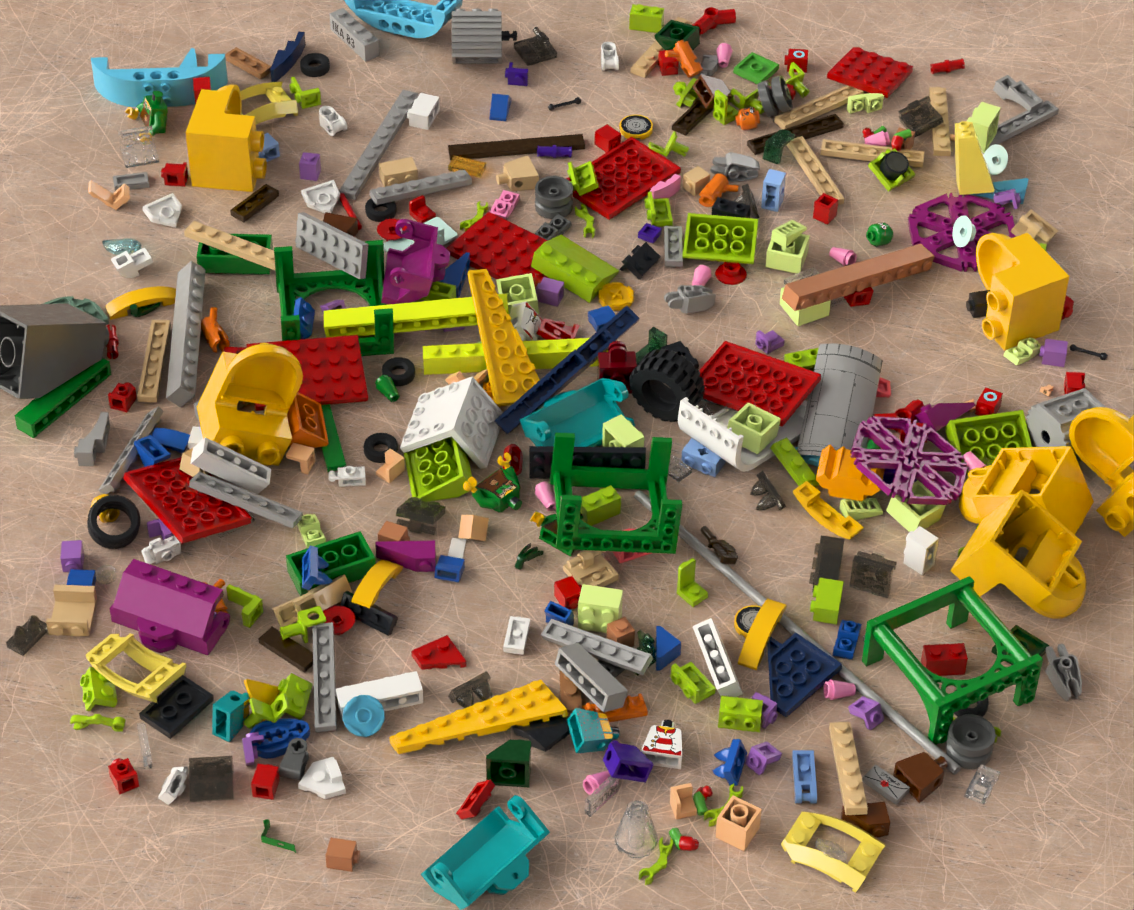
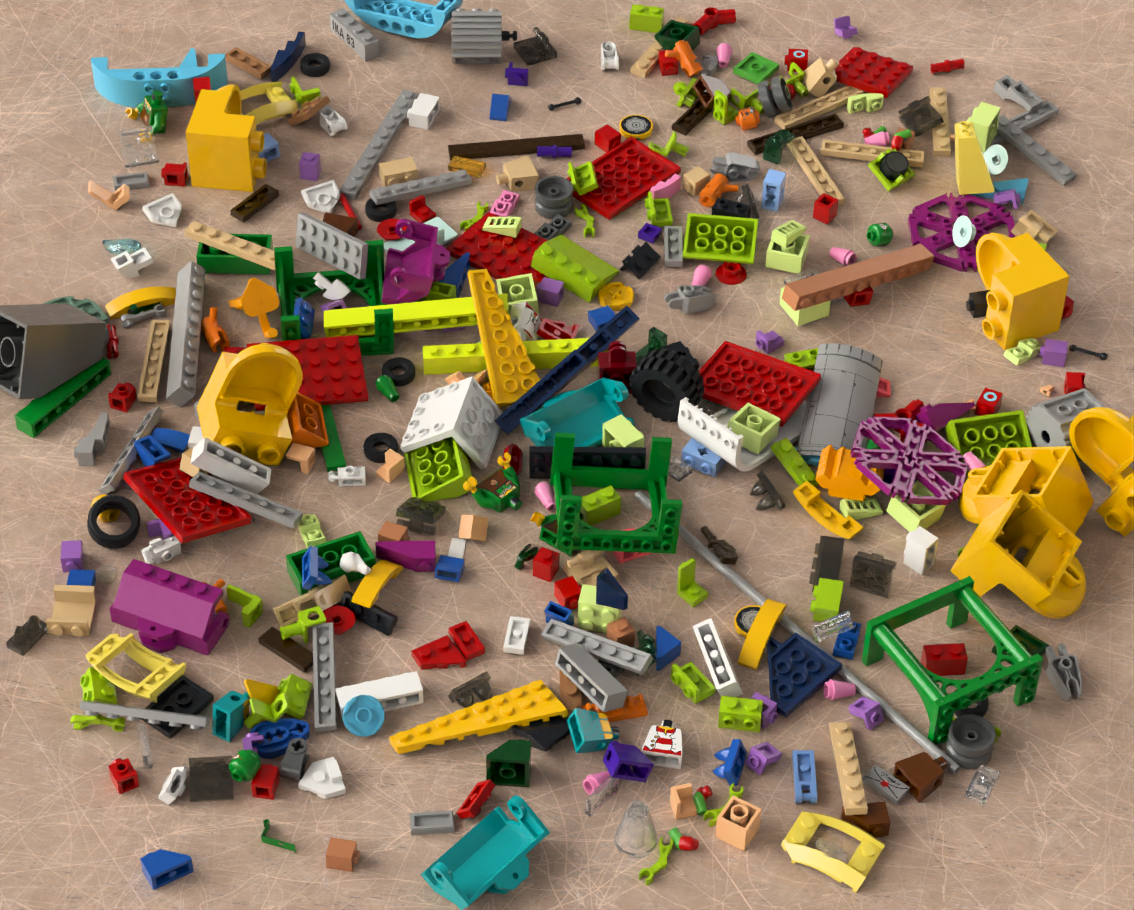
none -> light grey plate [79,700,210,730]
none -> light grey piece [121,304,166,328]
none -> blue slope [140,849,194,890]
none -> light orange plate [228,278,279,339]
none -> green head [229,749,261,782]
none -> medium nougat plate [288,95,330,126]
none -> white brick [313,272,351,300]
none -> white animal [340,552,371,575]
none -> light grey tile [410,810,455,835]
none -> red plate [448,621,485,661]
none -> yellowish green slope [483,217,522,238]
none -> red brick [533,547,560,582]
none -> dark blue slope [596,568,628,610]
none -> tan torso [803,57,839,98]
none -> clear tile [812,610,854,642]
none -> medium lavender bracket [834,16,858,39]
none -> light grey plate [997,115,1077,186]

